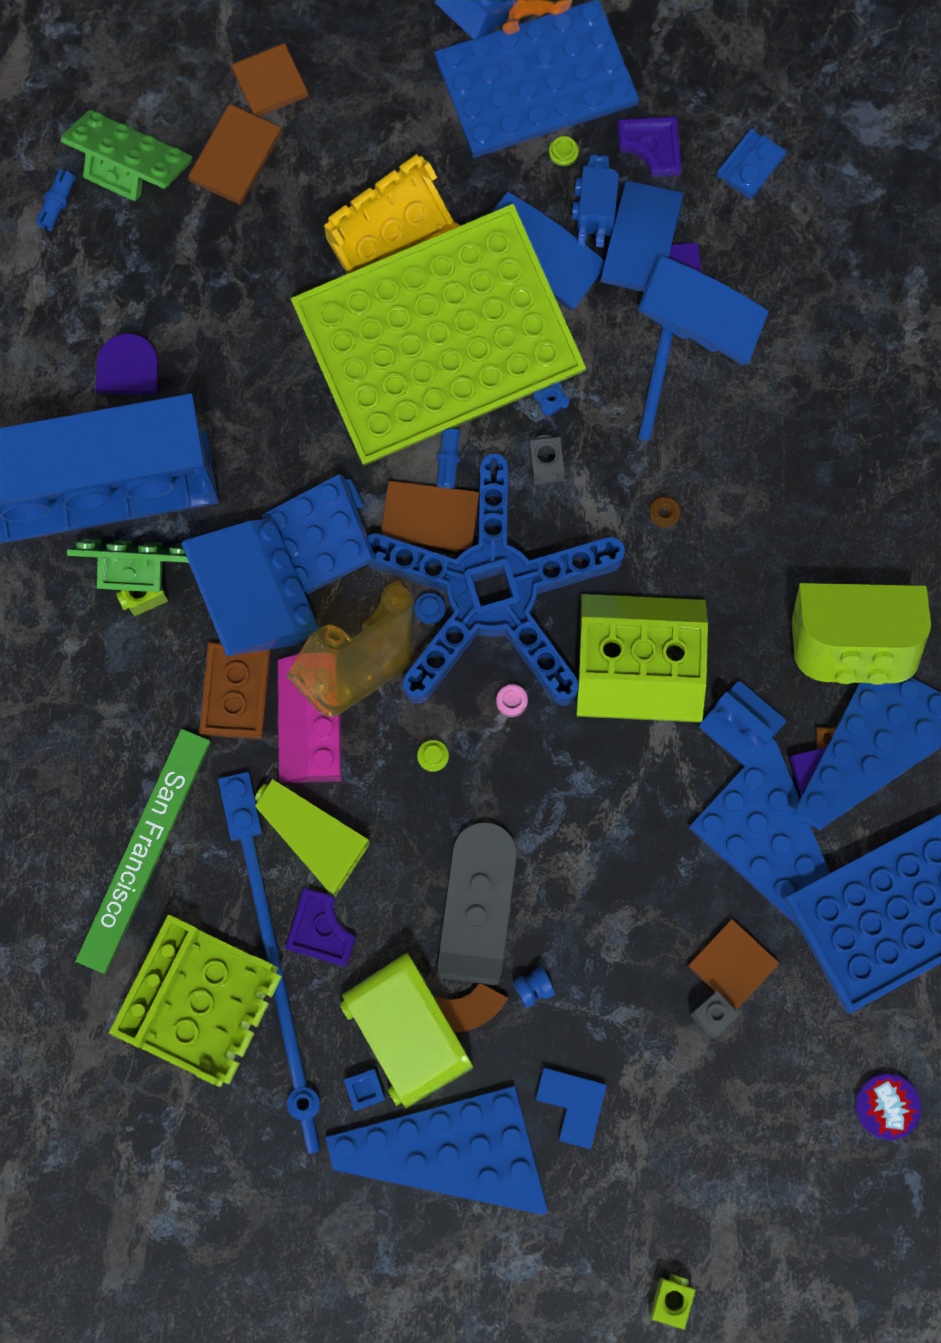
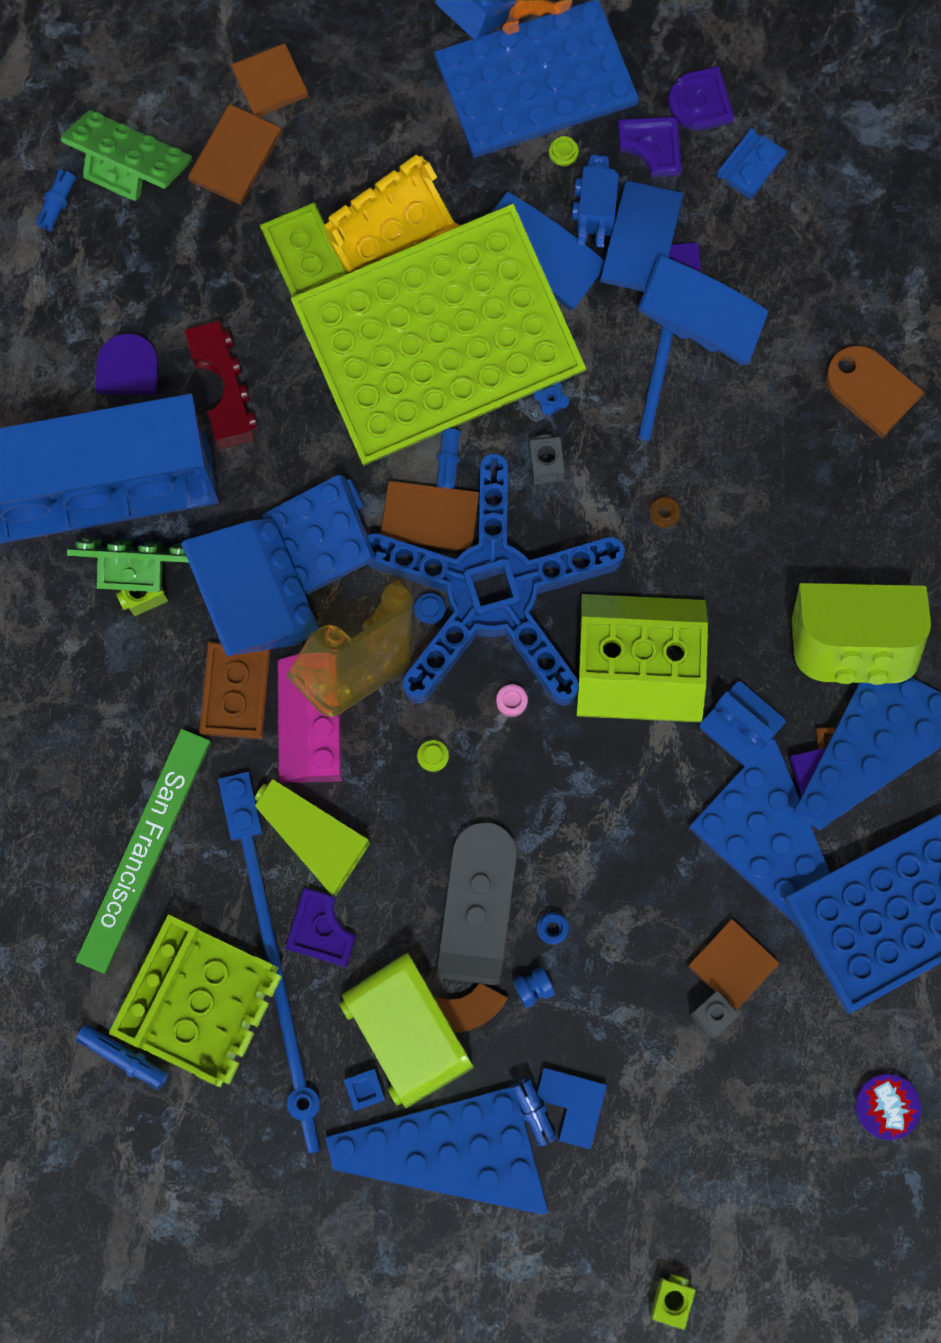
none -> blue pin [76,1023,169,1091]
none -> dark red arch [184,321,257,450]
none -> lime tile [260,203,347,297]
none -> blue pin [511,1077,557,1146]
none -> blue plate [537,912,569,945]
none -> dark purple tile [668,66,734,130]
none -> dark orange tile [826,346,924,438]

